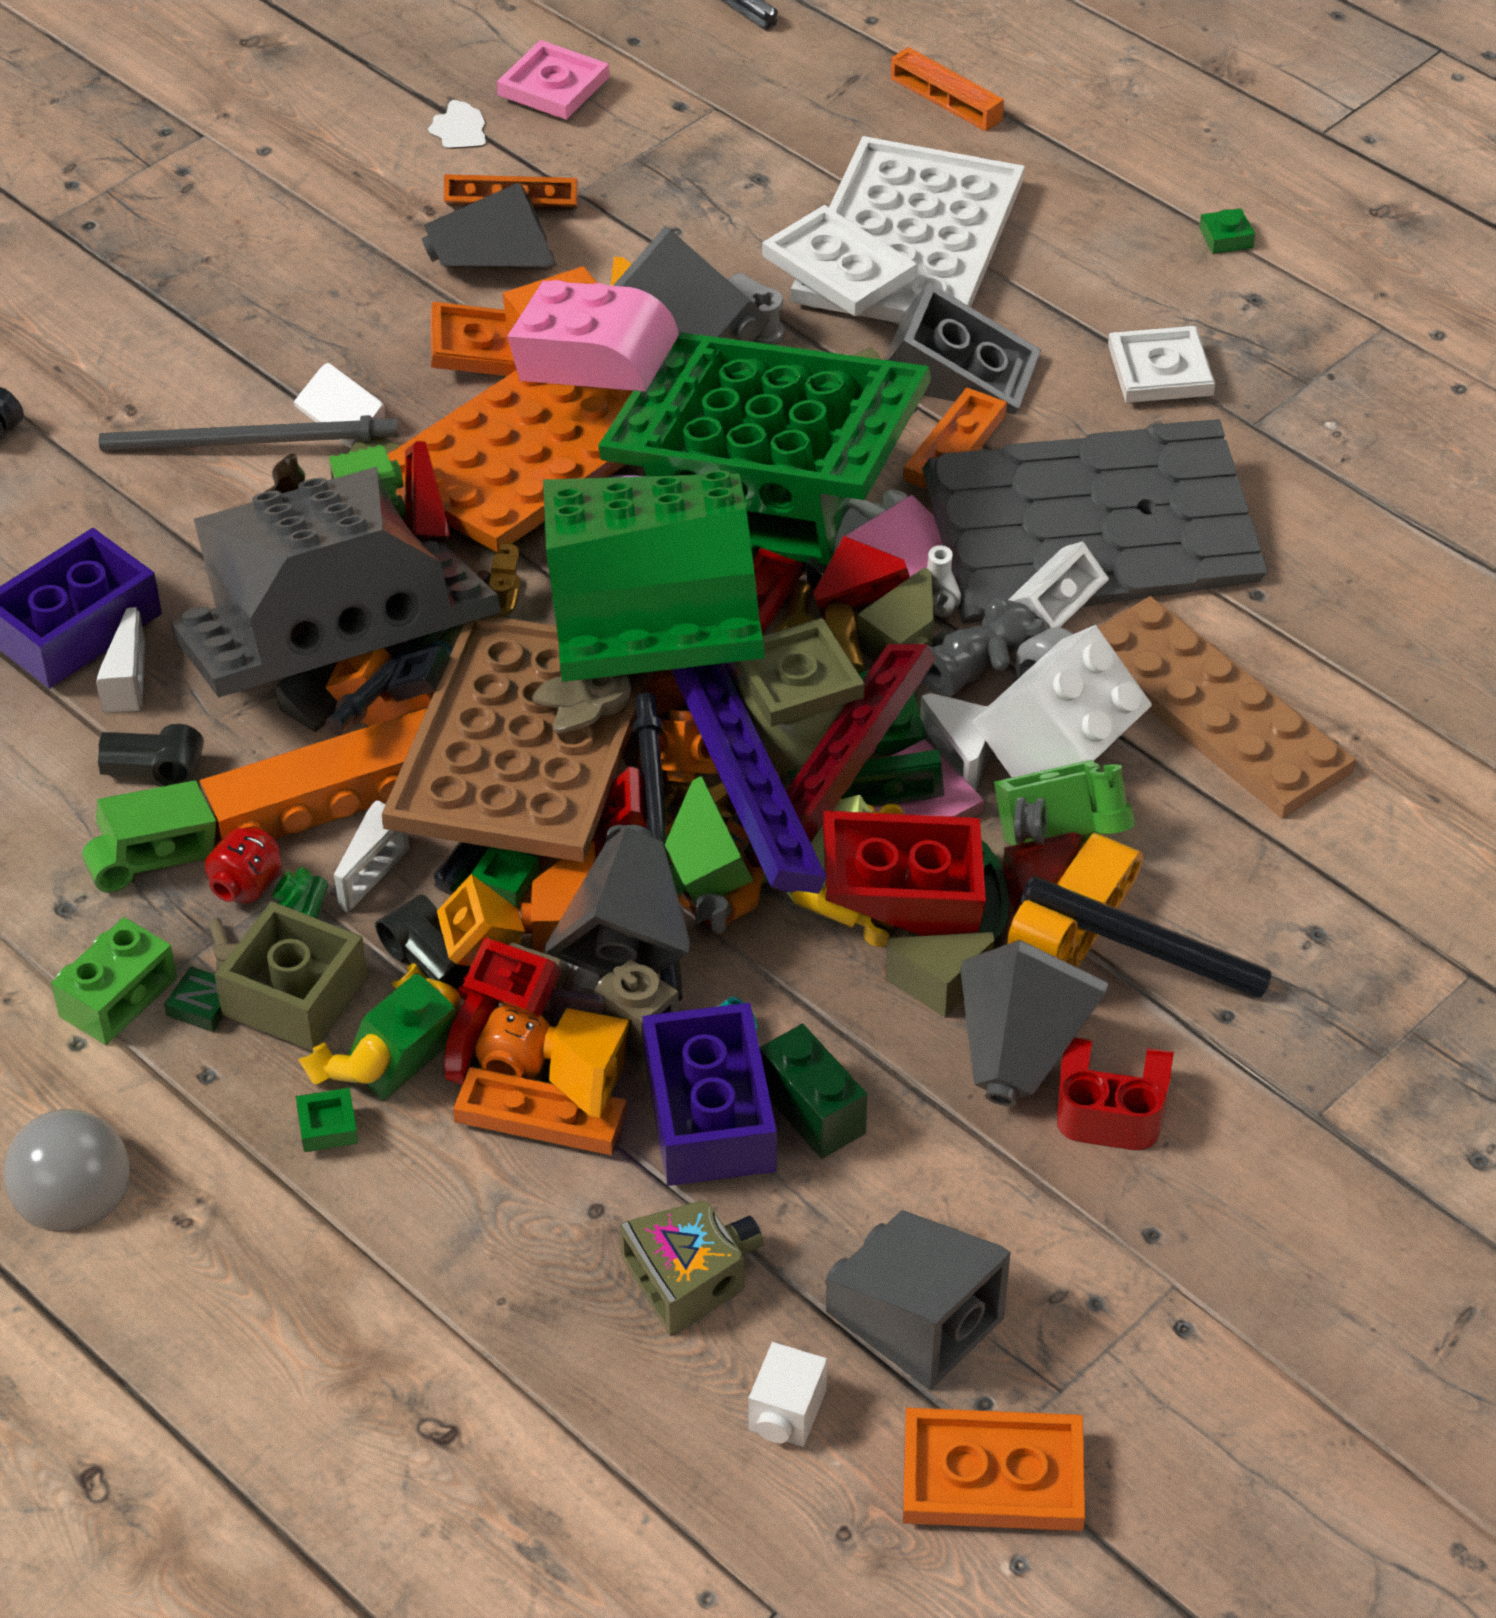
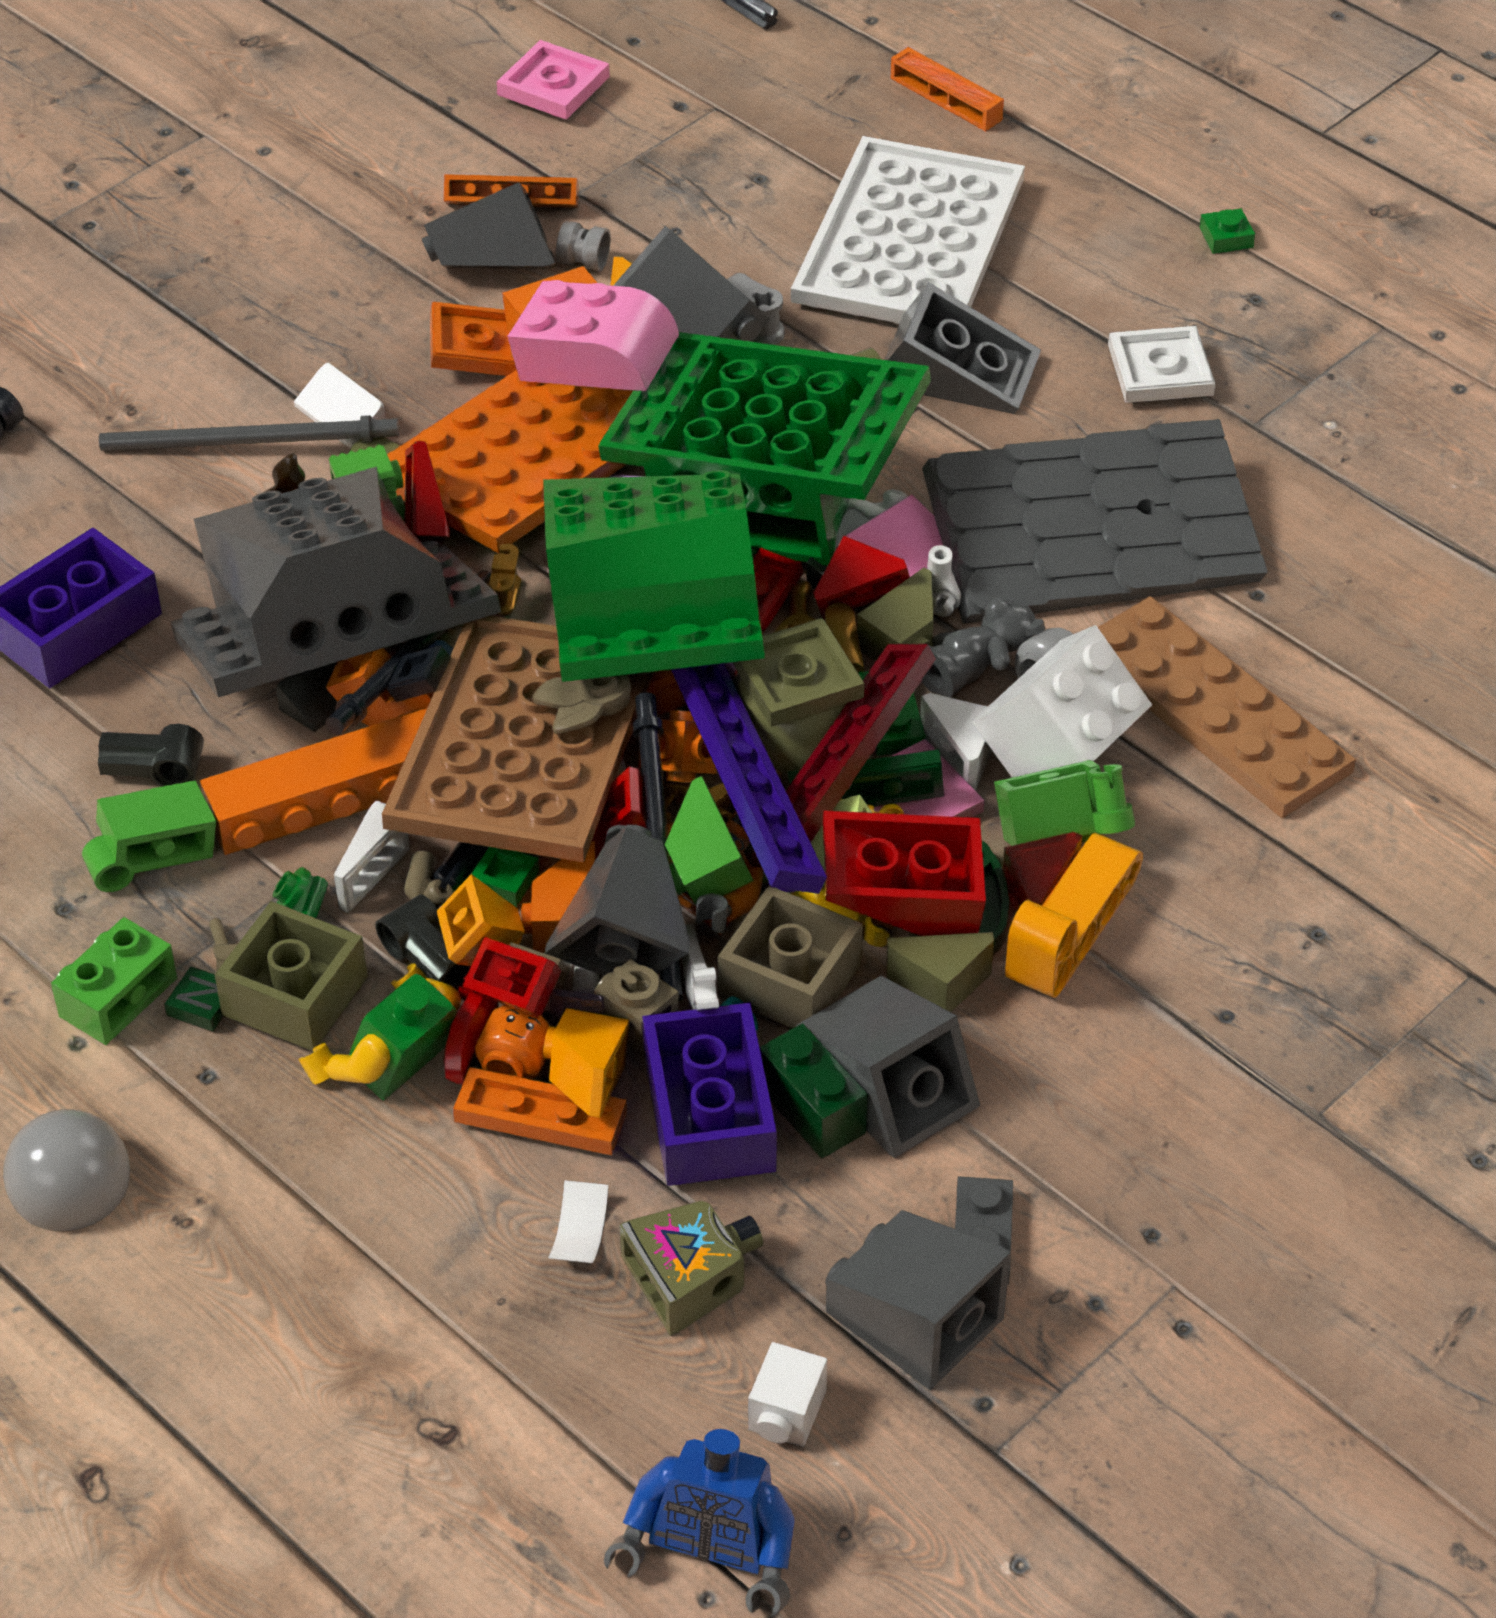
white slope [96,608,146,713] -> none
red head [205,828,282,904] -> none
green plate [295,1087,359,1152] -> none
white sticker [428,100,486,148] -> none
white plate [762,205,917,316] -> none
orange plate [903,387,1007,489] -> none
orange plate [903,1407,1085,1531] -> none
dark grey slope [960,940,1108,1106] -> none
white slope [1008,541,1109,631] -> none
dark grey bush [1014,797,1047,845] -> none
black axle [1021,876,1271,998] -> none
red piece [1057,1037,1174,1150] -> none
none -> dark tan arm [404,851,453,910]
none -> white sticker [548,1180,609,1263]
none -> light grey wheel [556,220,611,271]
none -> blue torso [604,1429,795,1616]
none -> white piece [682,924,719,1011]
none -> dark tan brick [718,885,863,1028]
none -> dark grey slope [796,976,980,1158]
none -> dark grey plate [955,1176,1013,1285]

